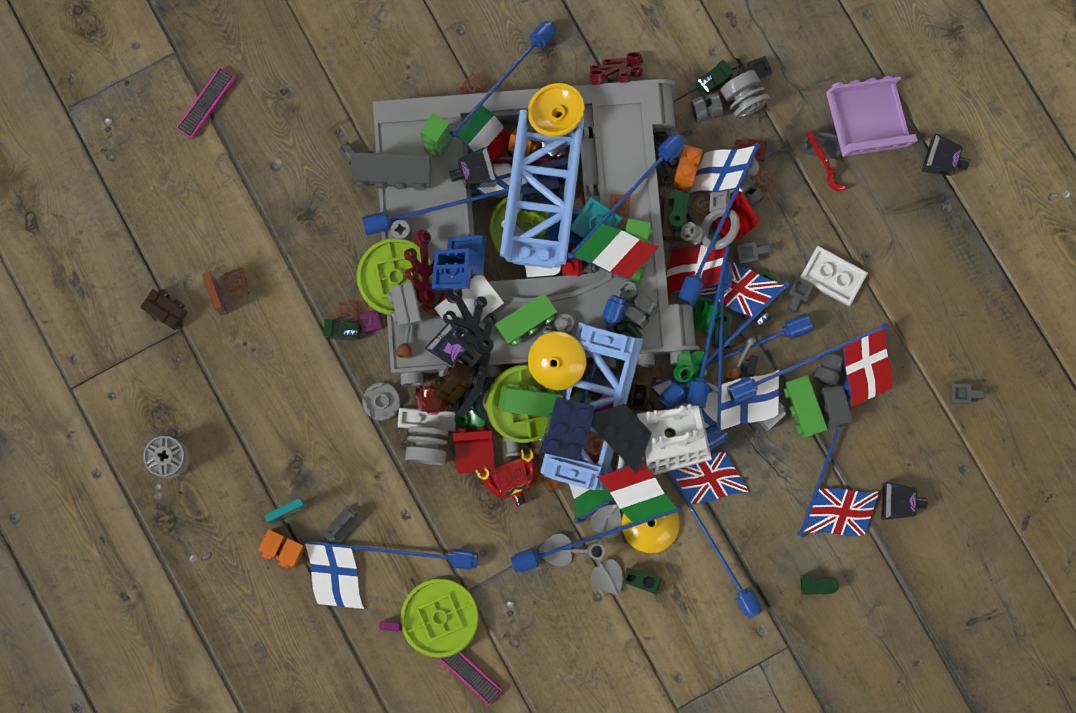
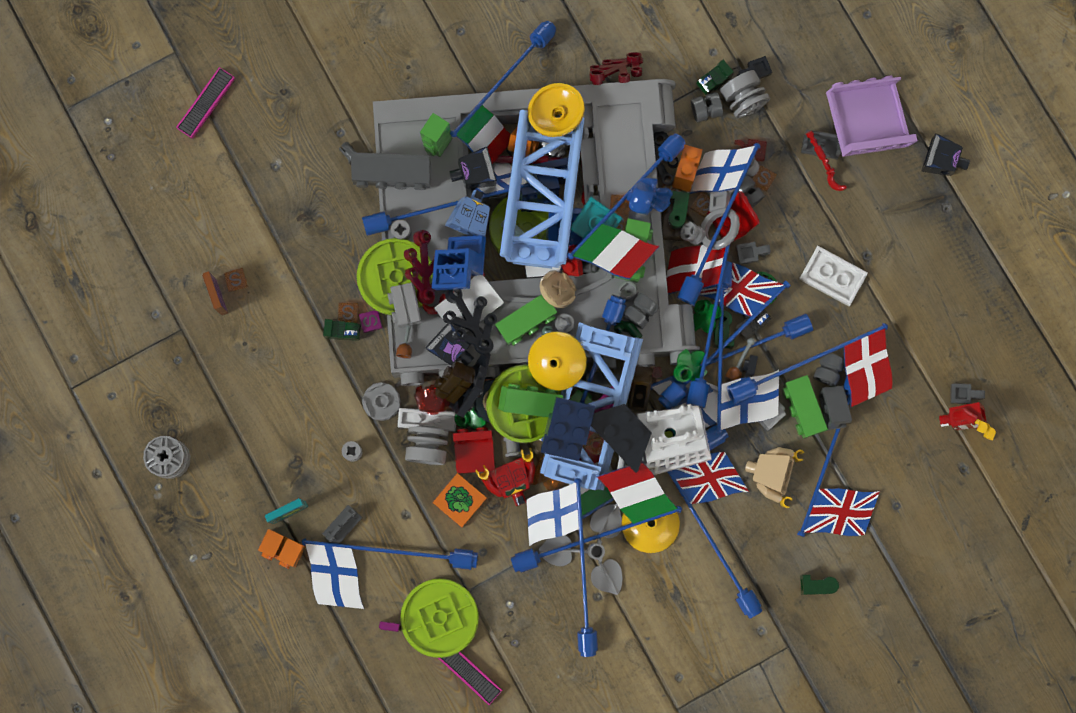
dark brown brick [140,289,187,330] -> none
clear orange tile [460,73,487,94] -> none
dark green leg [623,567,662,595] -> none
dark grey plate [787,277,814,313] -> none
black torso [881,482,928,520] -> none
none -> light grey wheel [342,441,362,462]
none -> orange tile [432,473,487,528]
none -> medium blue torso [445,190,490,236]
none -> flag [527,478,598,657]
none -> tan tile [540,270,576,308]
none -> blue head [627,178,673,215]
none -> tan torso [745,447,804,508]
none -> red torso [939,402,996,440]

